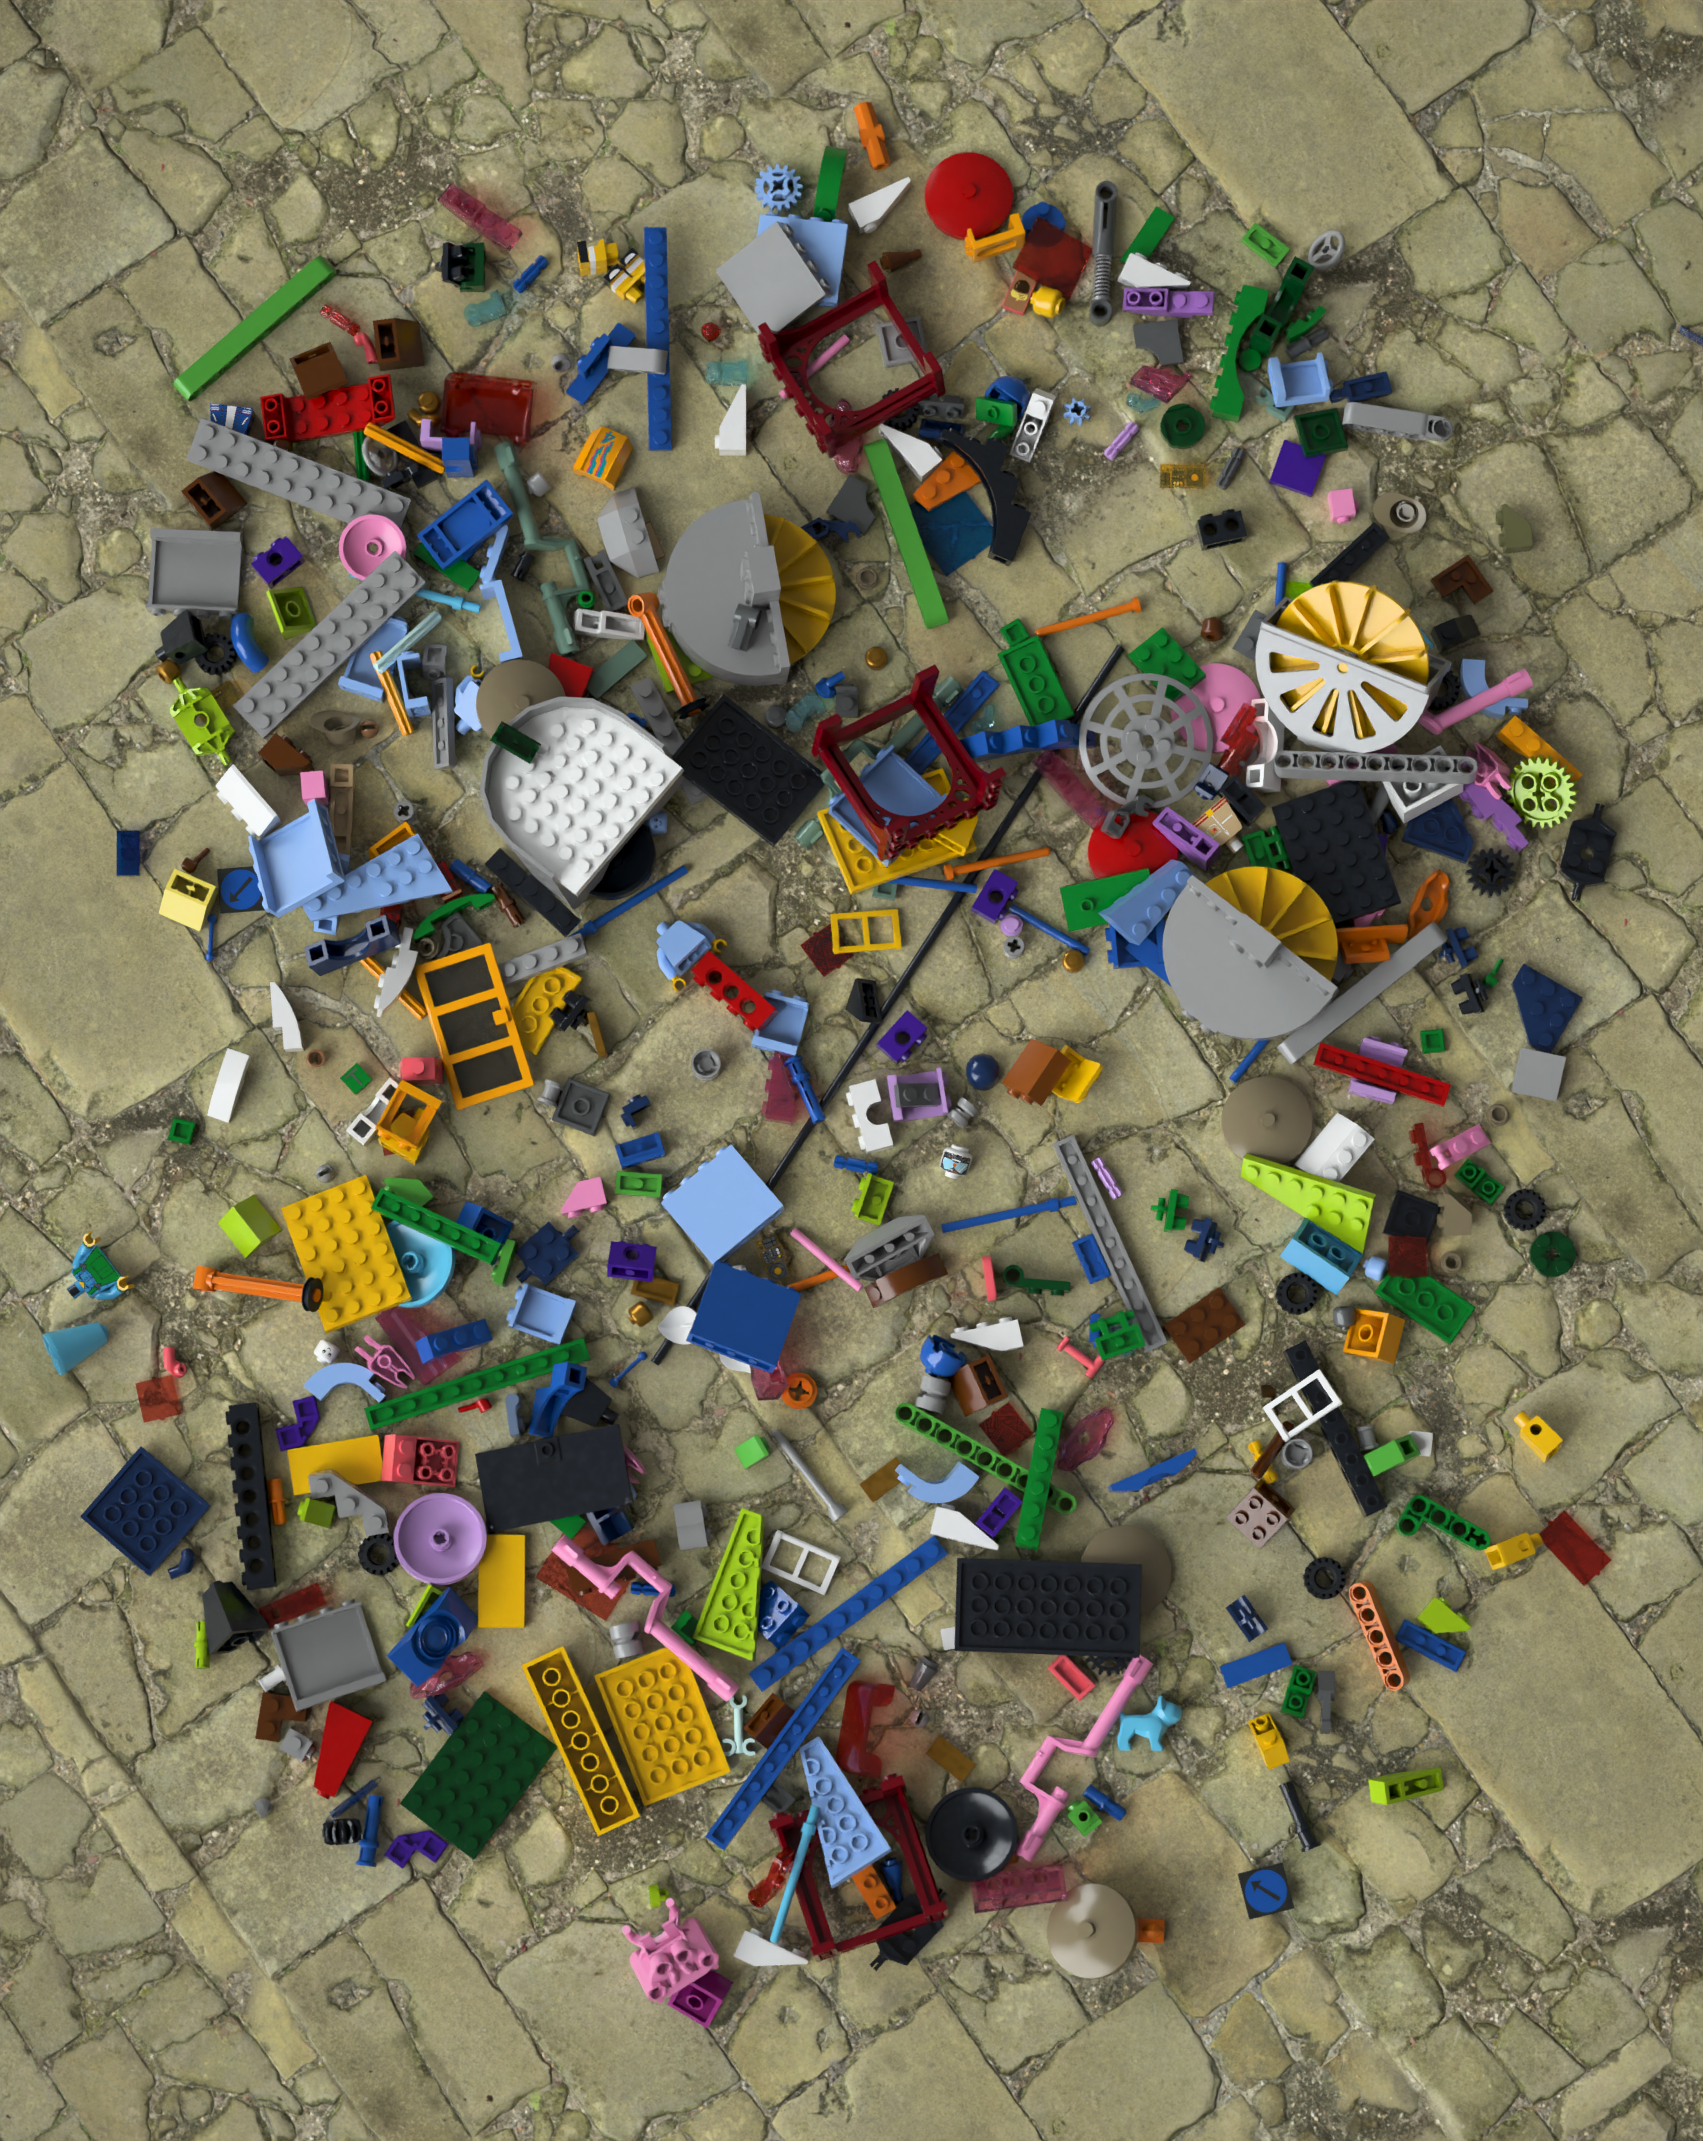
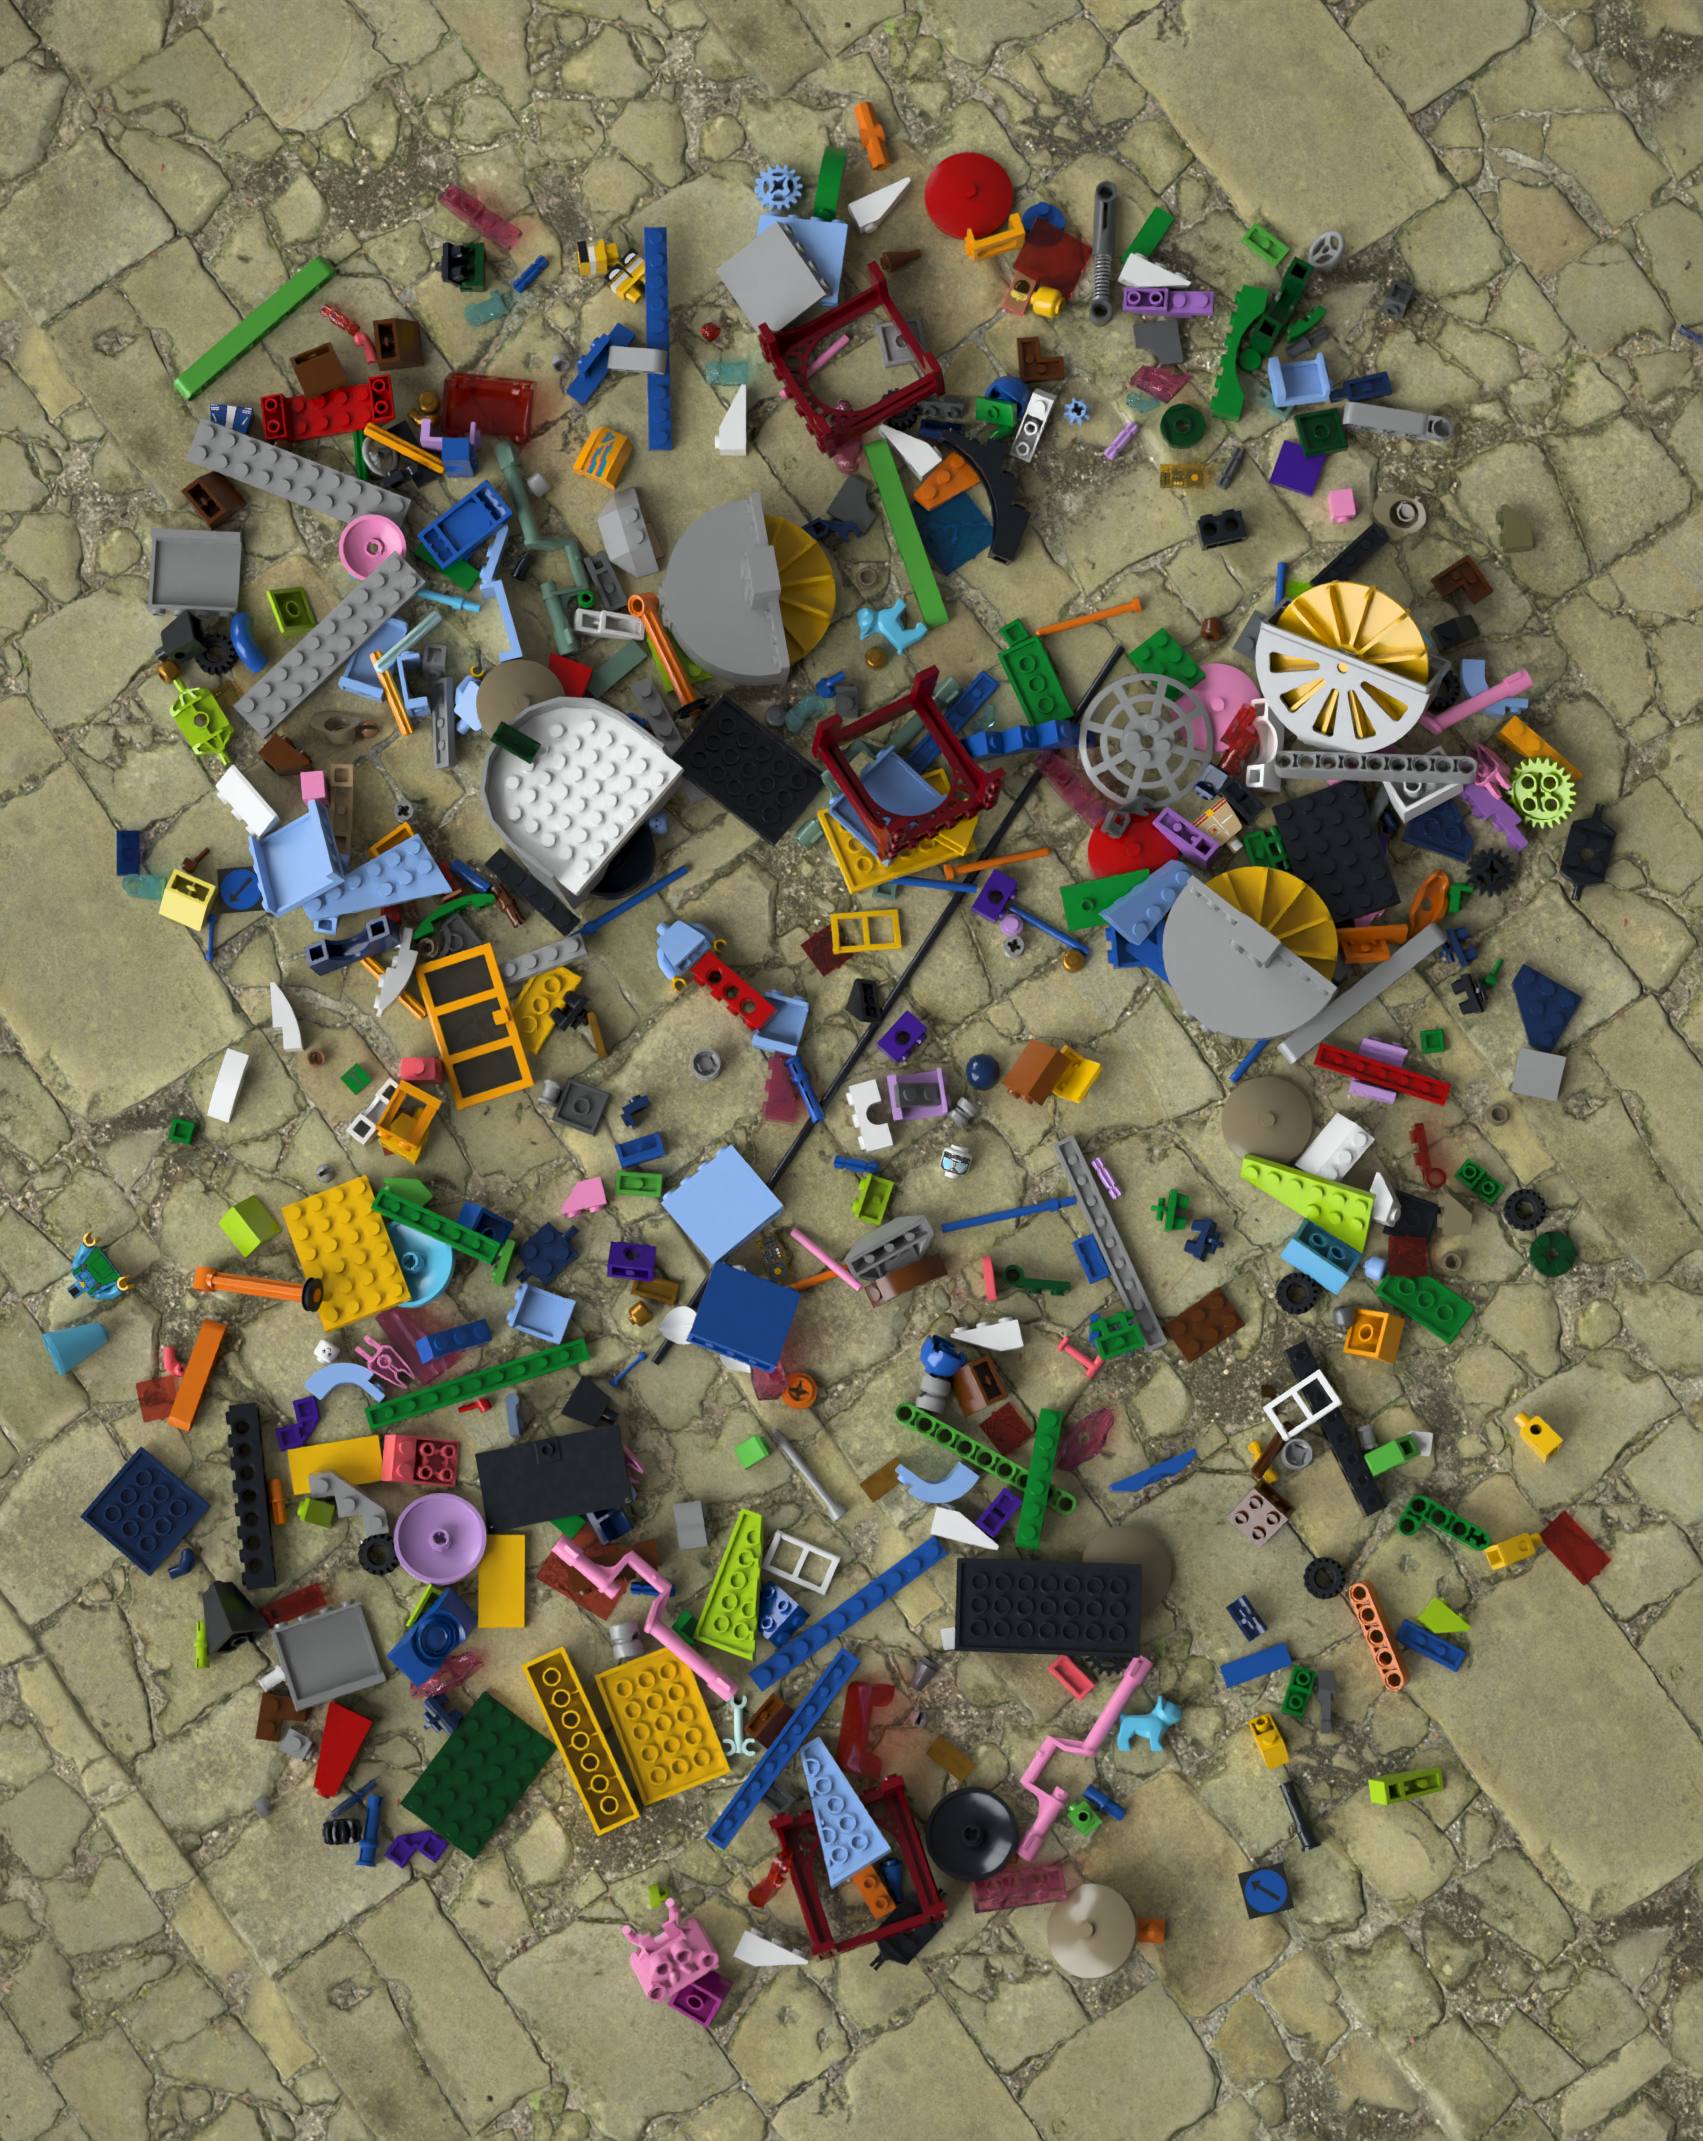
dark purple brick [251,536,305,589] -> none
blue arch [529,1362,587,1439] -> none
dark grey piece [728,604,762,652] -> none
medium azure bar [770,1805,820,1944] -> none
bright pink plate [1430,1124,1490,1170] -> none
none -> clear light blue piece [122,874,167,901]
none -> orange beam [167,1318,228,1432]
none -> medium azure animal [857,598,927,655]
none -> reddish brown plate [1016,336,1065,383]
none -> white slope [1370,1172,1401,1227]
none -> dark grey bracket [1381,279,1414,319]
none -> green bracket [1446,882,1474,916]

